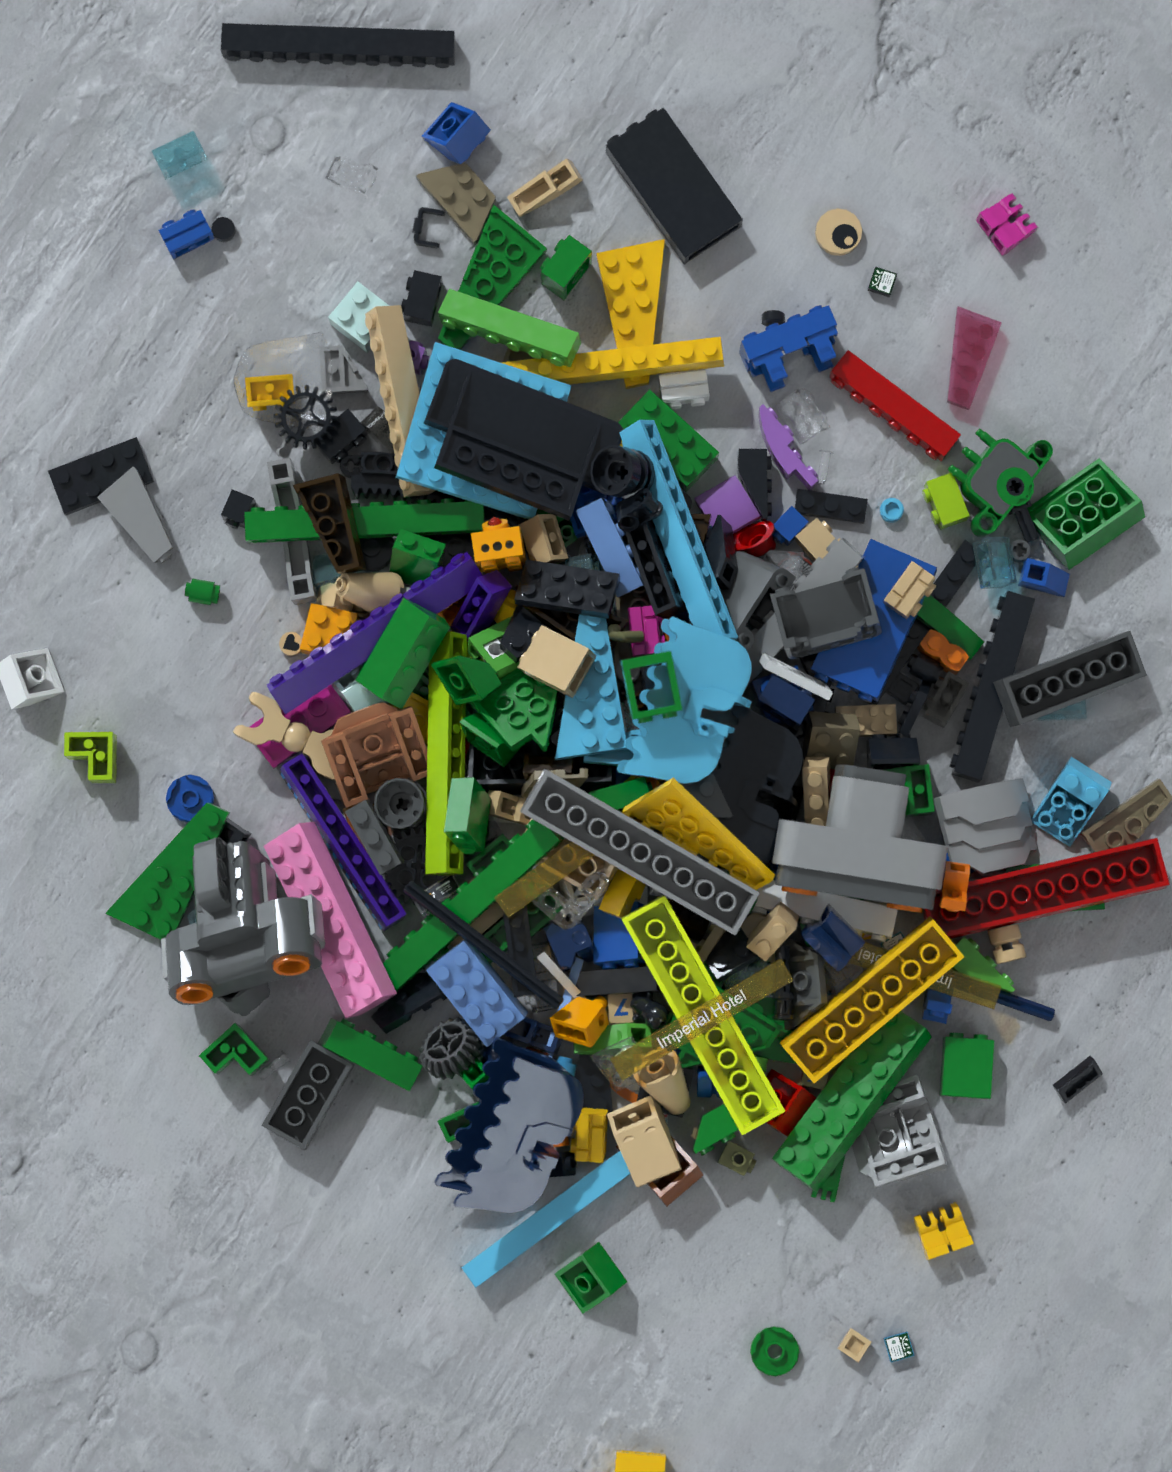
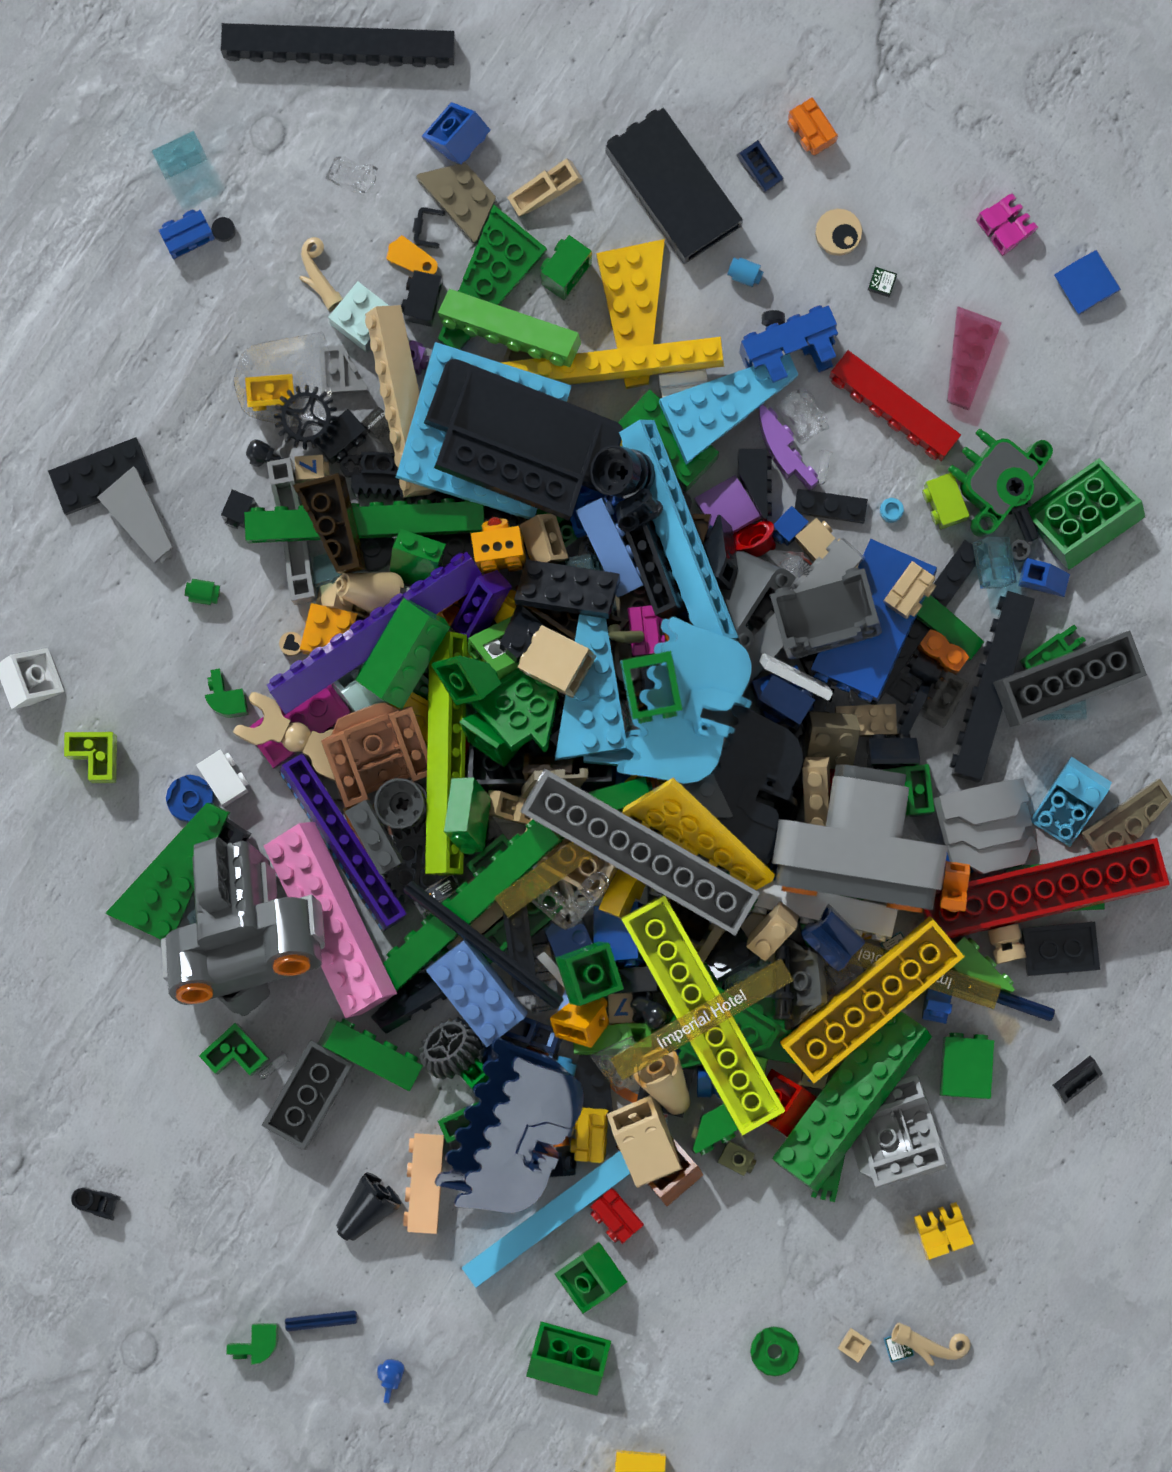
none -> black piece [71,1187,121,1220]
none -> white brick [196,749,249,807]
none -> green brick [205,668,249,718]
none -> green brick [226,1323,279,1365]
none -> black piece [246,439,285,467]
none -> dark blue axle [285,1310,358,1331]
none -> tan brick [294,455,330,484]
none -> tan plant [299,237,343,312]
none -> black cone [336,1172,402,1241]
none -> blue piece [377,1359,405,1403]
none -> light orange piece [386,235,438,274]
none -> light nougat brick [403,1133,445,1234]
none -> green slope [526,1321,611,1396]
none -> green brick [555,941,624,1006]
none -> red brick [590,1187,644,1244]
none -> medium azure wing [659,354,798,465]
none -> dark azure brick [727,257,764,287]
none -> dark blue slope [736,140,784,192]
none -> orange brick [787,97,838,156]
none -> tan plant [891,1323,971,1366]
none -> green hinge [1019,625,1086,670]
none -> black plate [1022,922,1100,976]
none -> blue slope [1054,250,1121,315]

